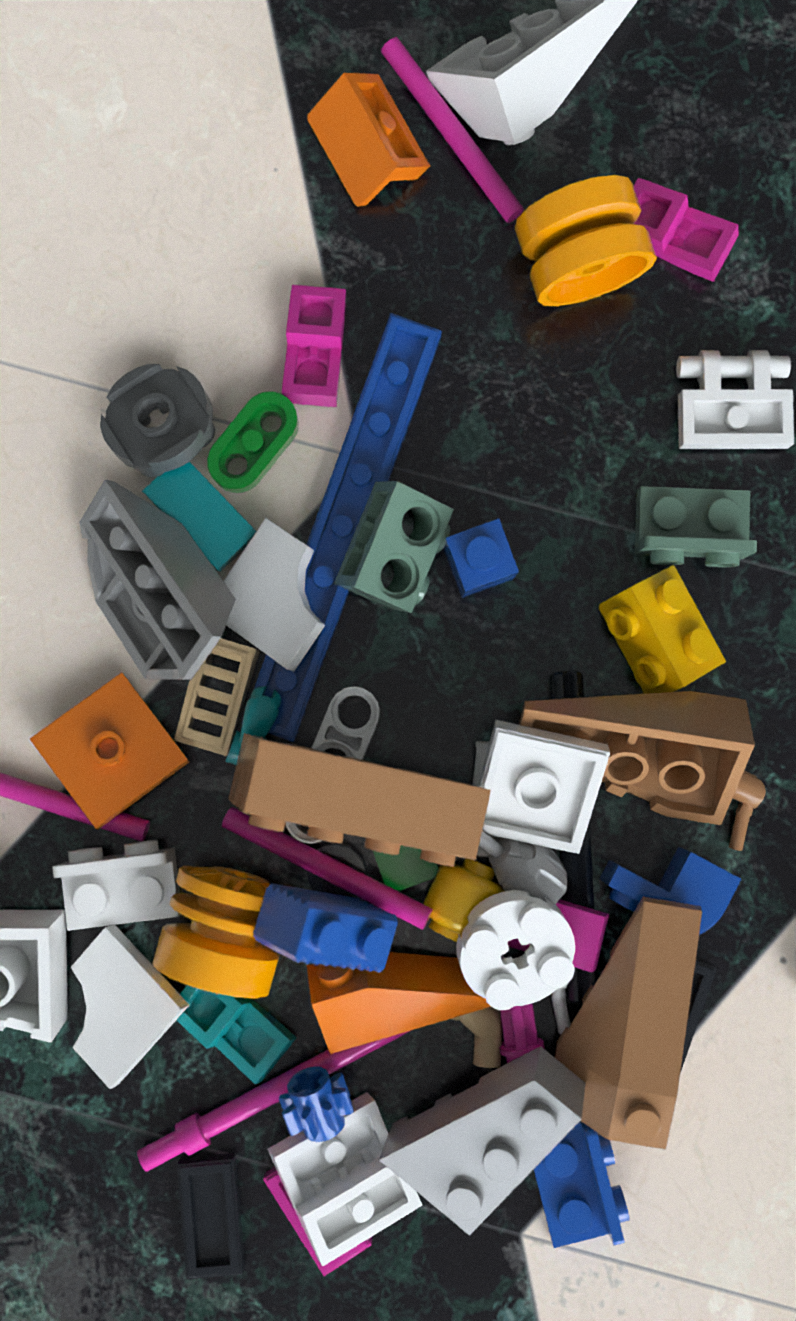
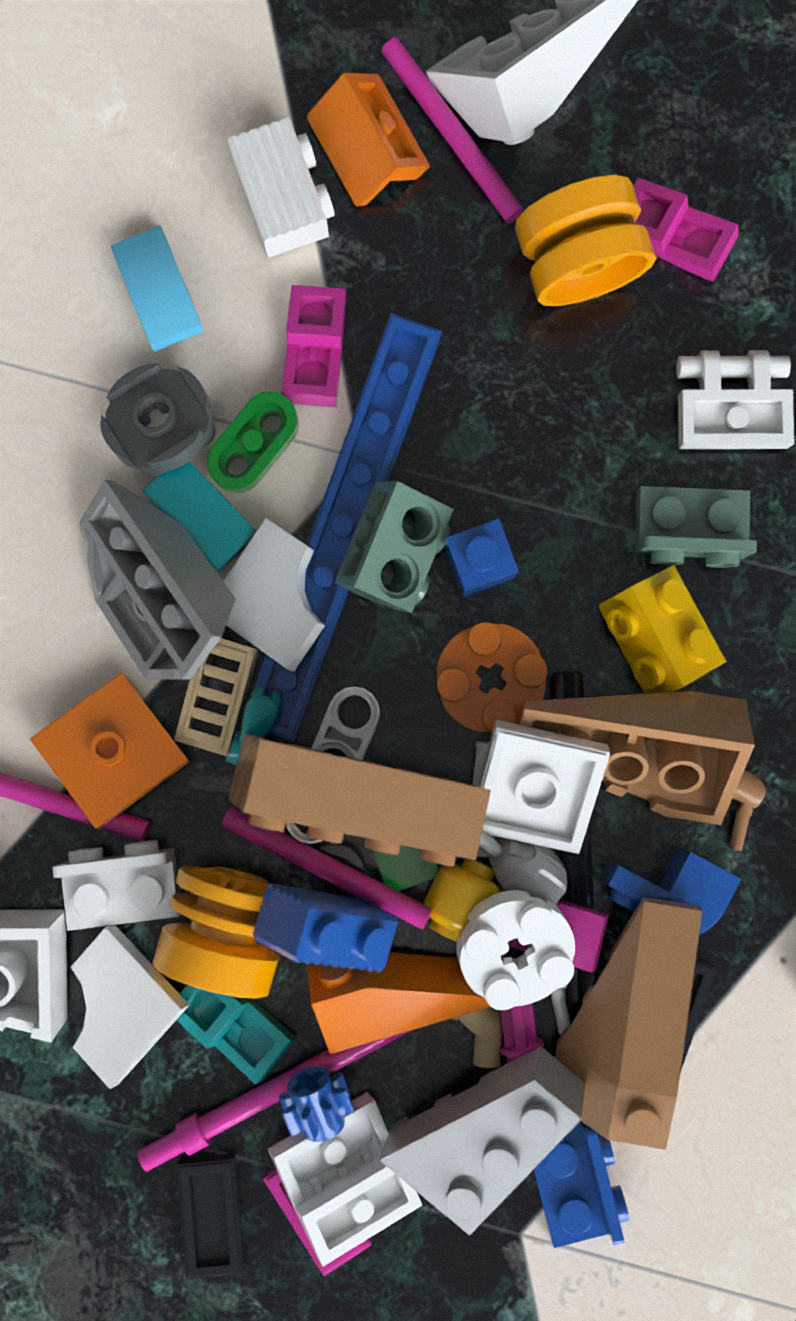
none -> medium azure slope [110,225,204,352]
none -> white brick [227,117,335,258]
none -> orange plate [436,623,547,732]

